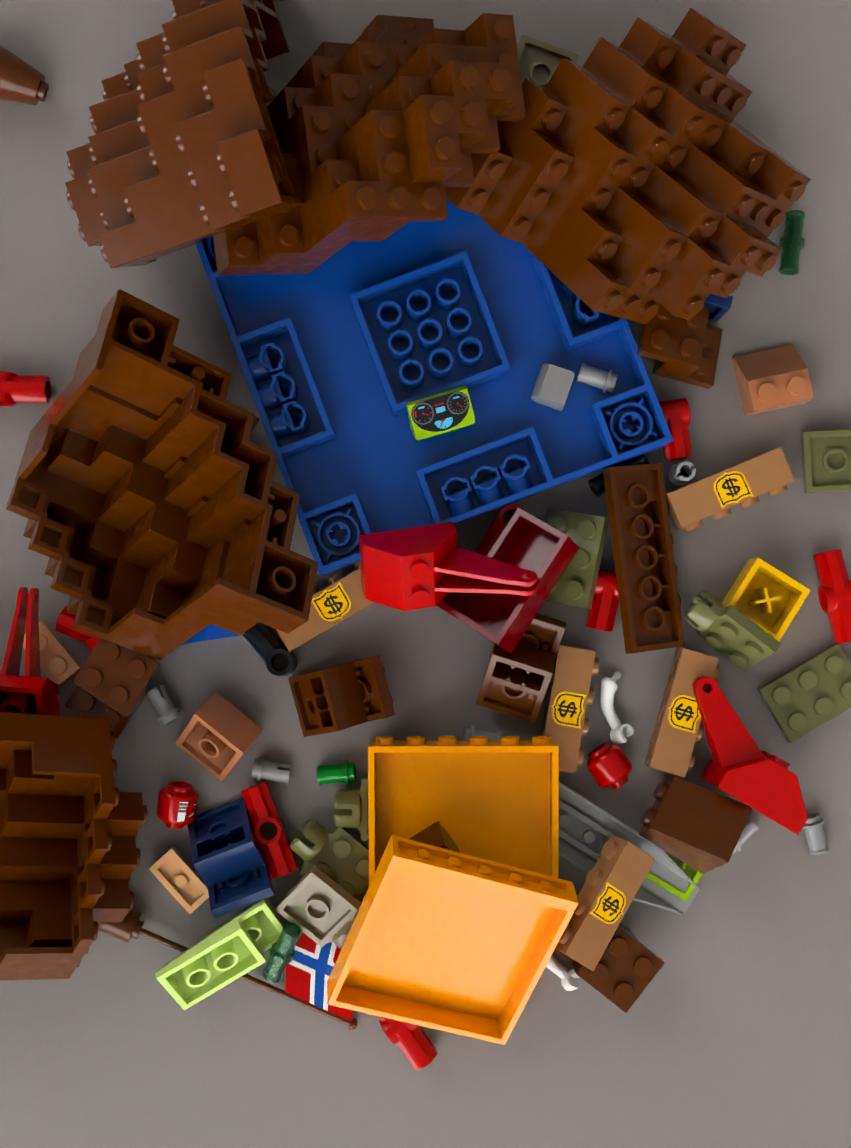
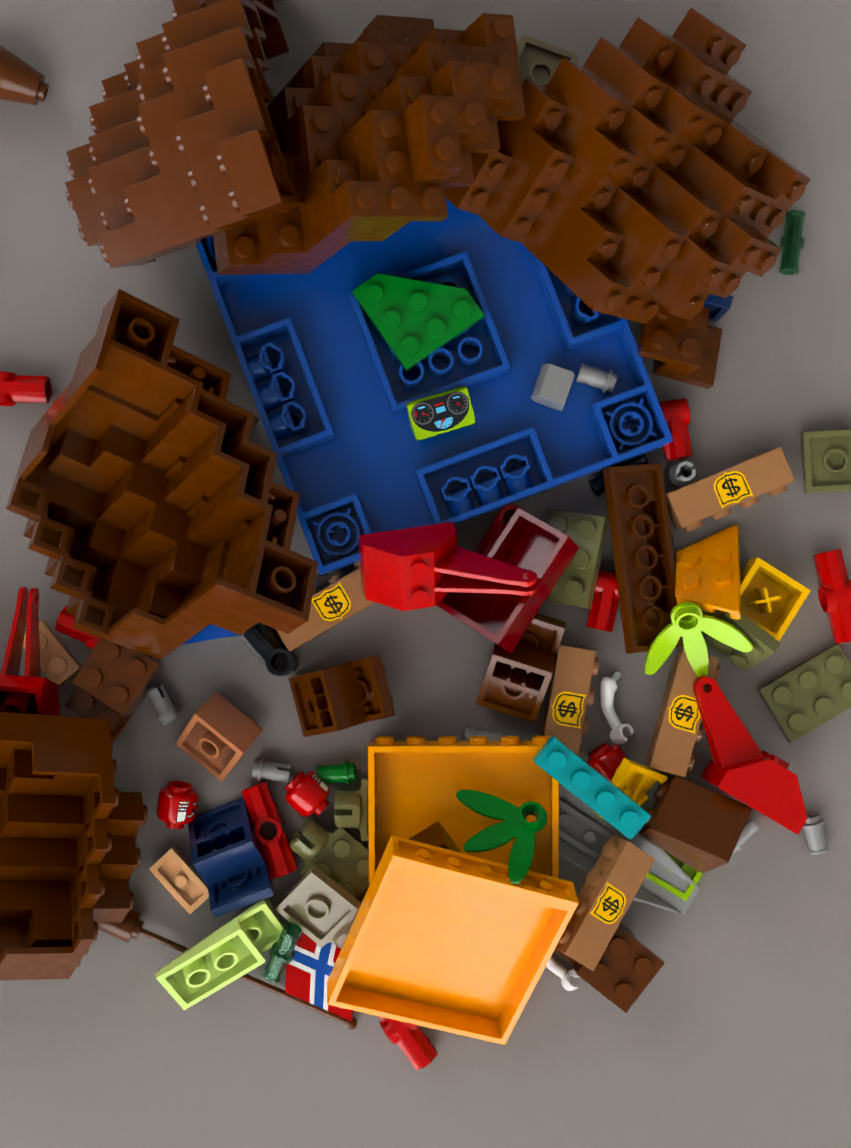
nougat slope [732,345,814,417] -> none
none -> red head [284,771,330,817]
none -> green plate [352,273,484,371]
none -> green plant [456,789,547,884]
none -> teal plate [532,735,651,840]
none -> yellow wing [594,758,668,819]
none -> lime plant [644,602,754,677]
none -> light orange wing [675,525,741,620]

